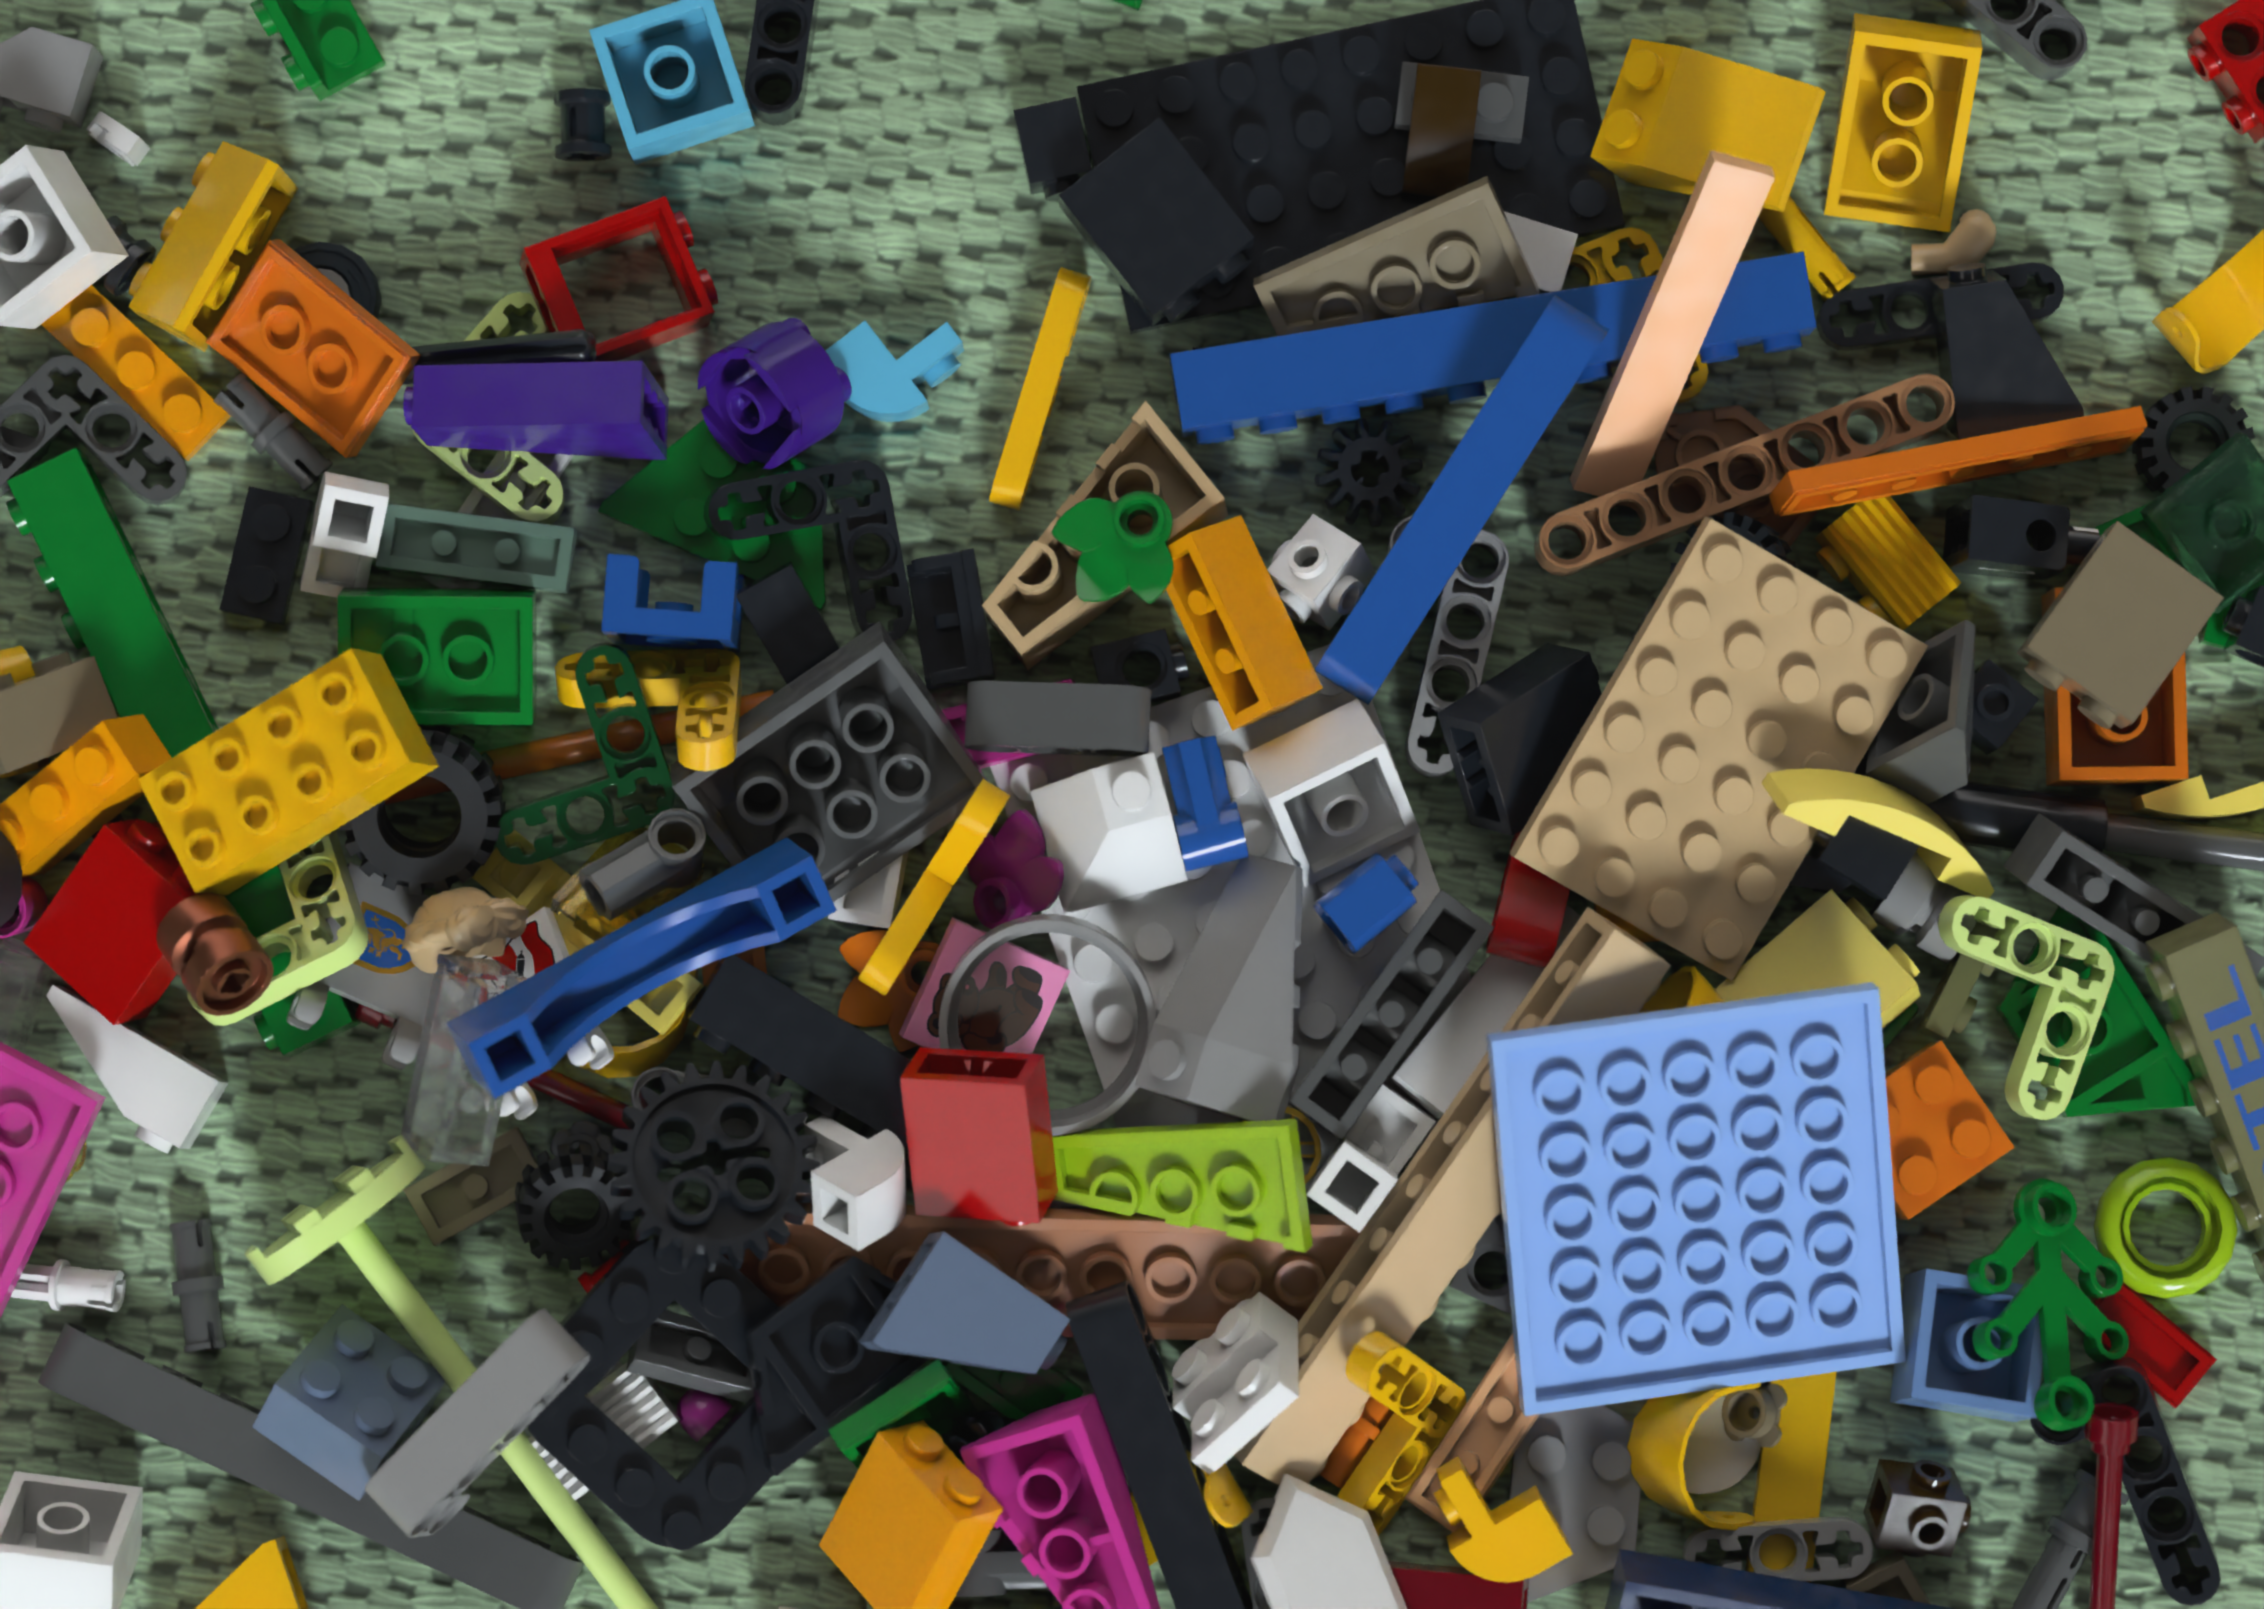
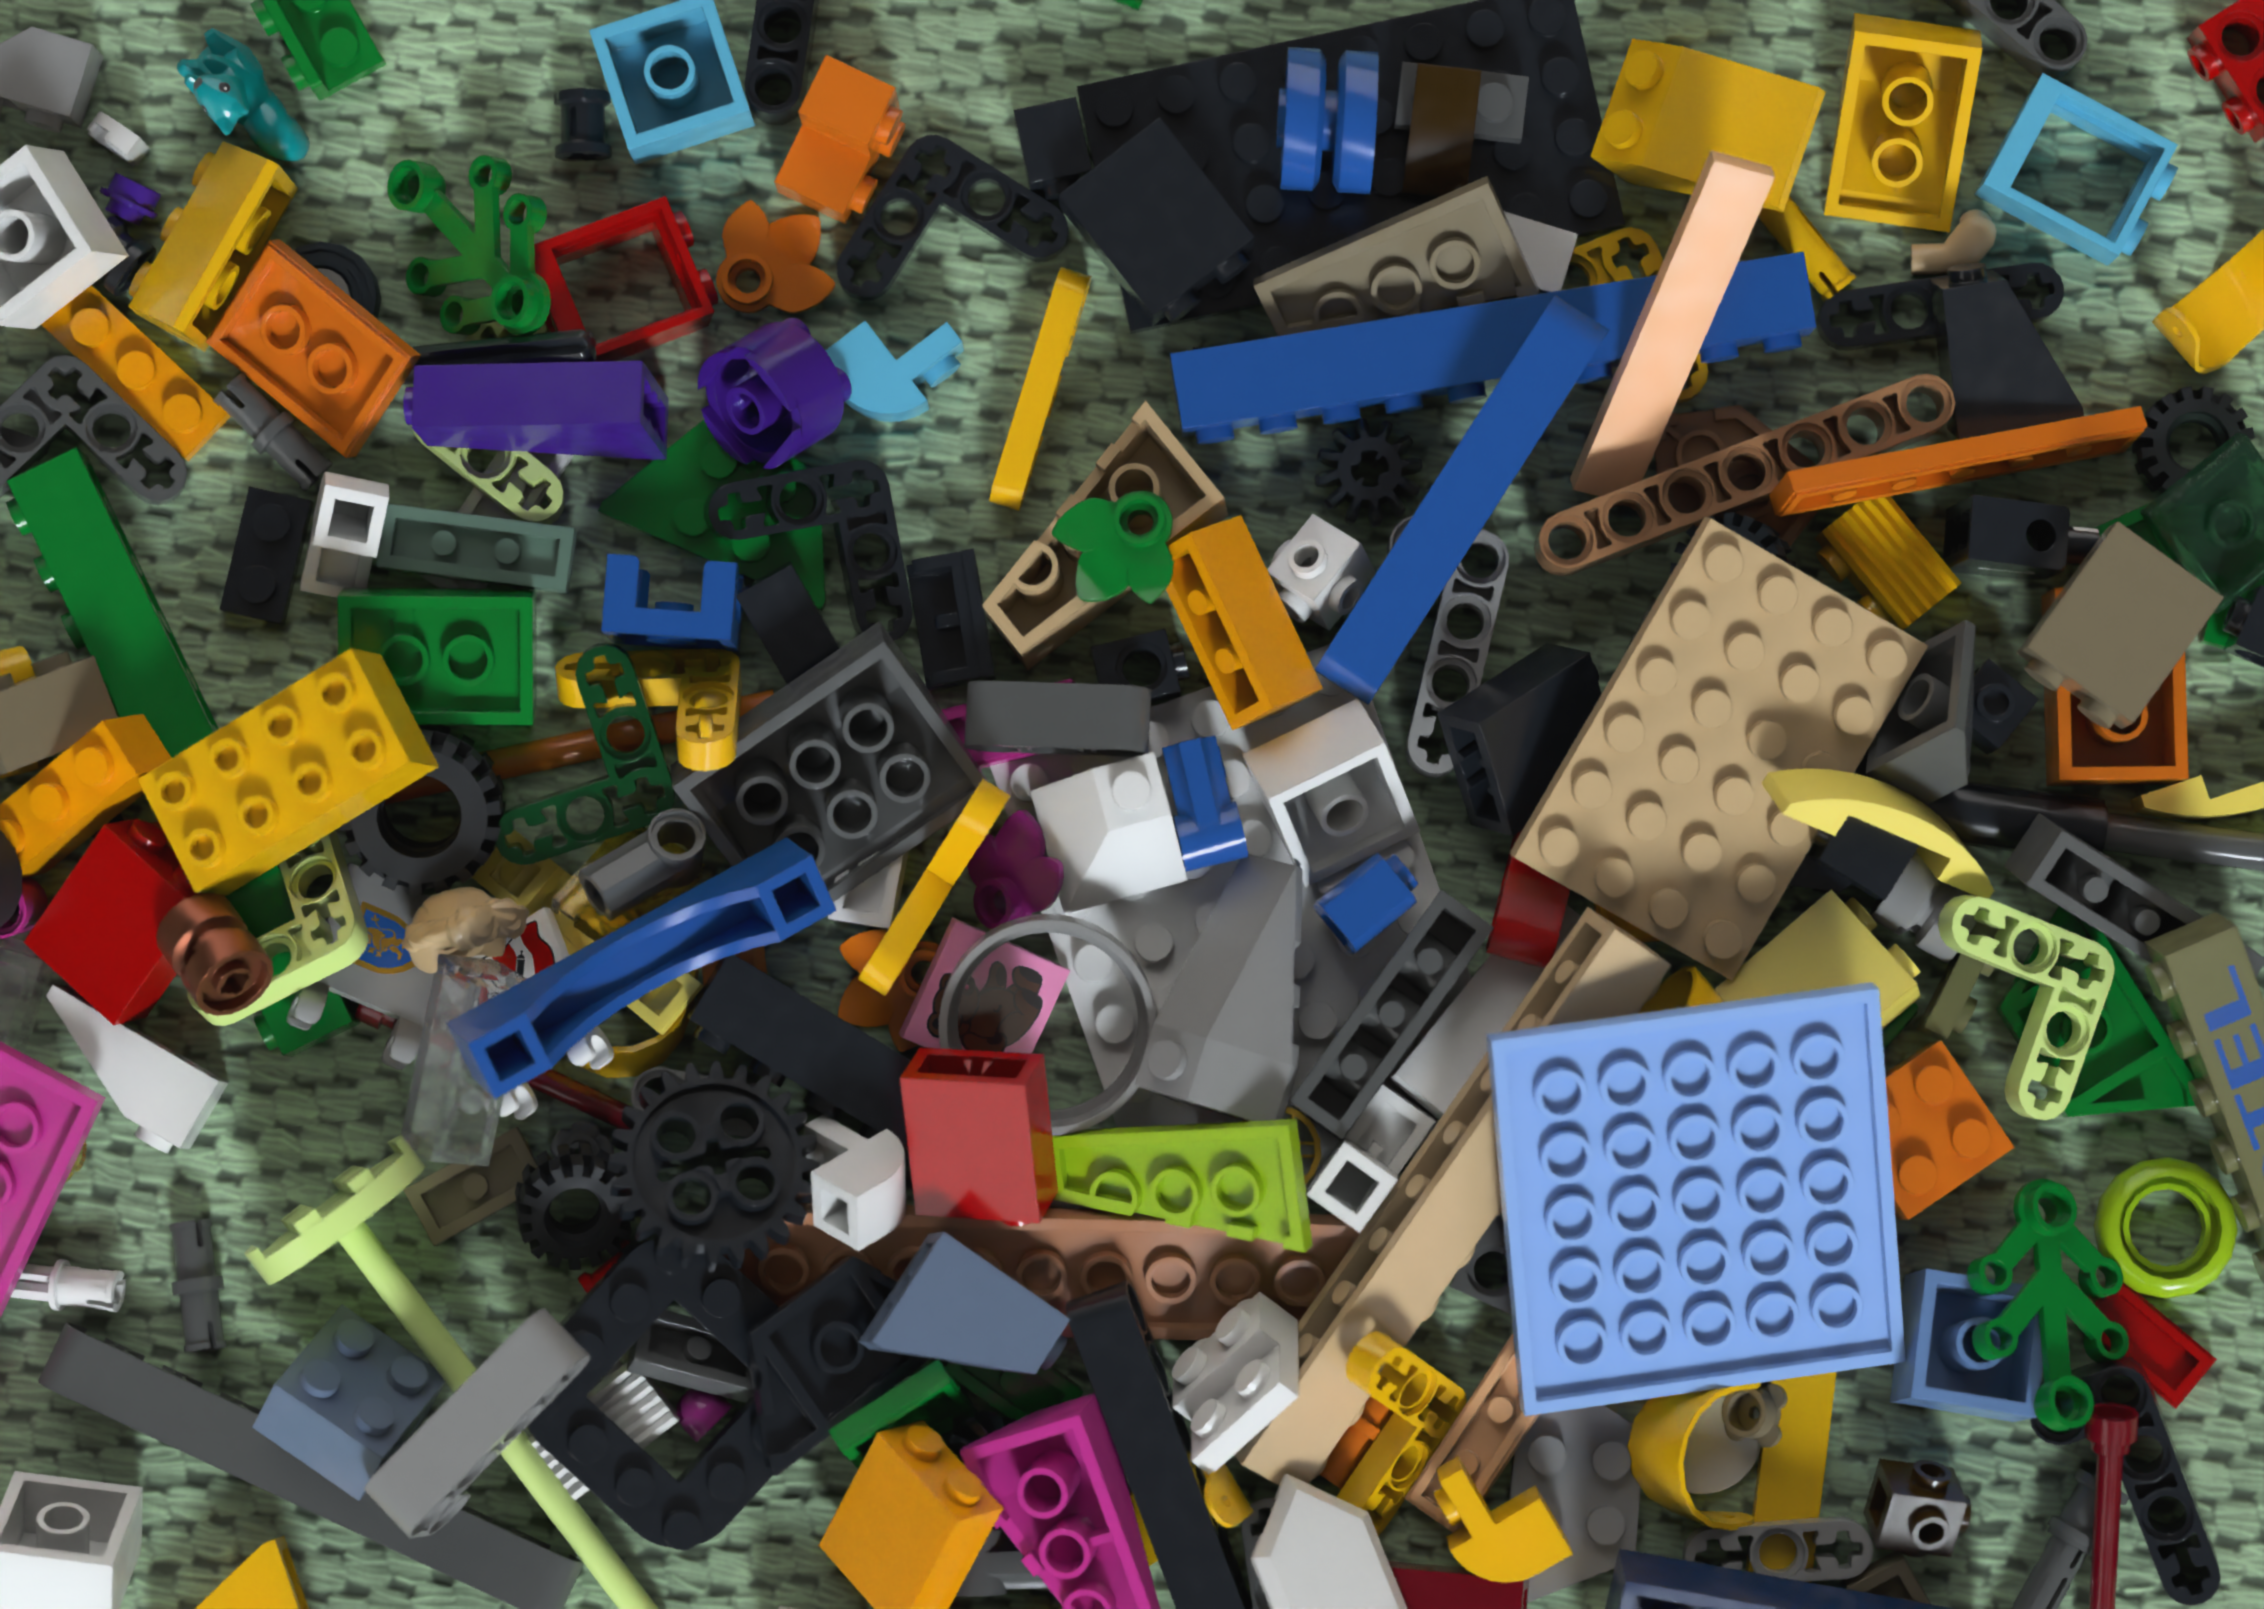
none -> dark purple plate [100,172,162,226]
none -> teal animal [177,28,310,161]
none -> green plant [387,155,551,336]
none -> orange plate [716,200,835,314]
none -> orange brick [774,55,906,225]
none -> black beam [837,135,1068,301]
none -> blue wheel [1276,47,1379,194]
none -> medium azure window [1974,73,2178,266]

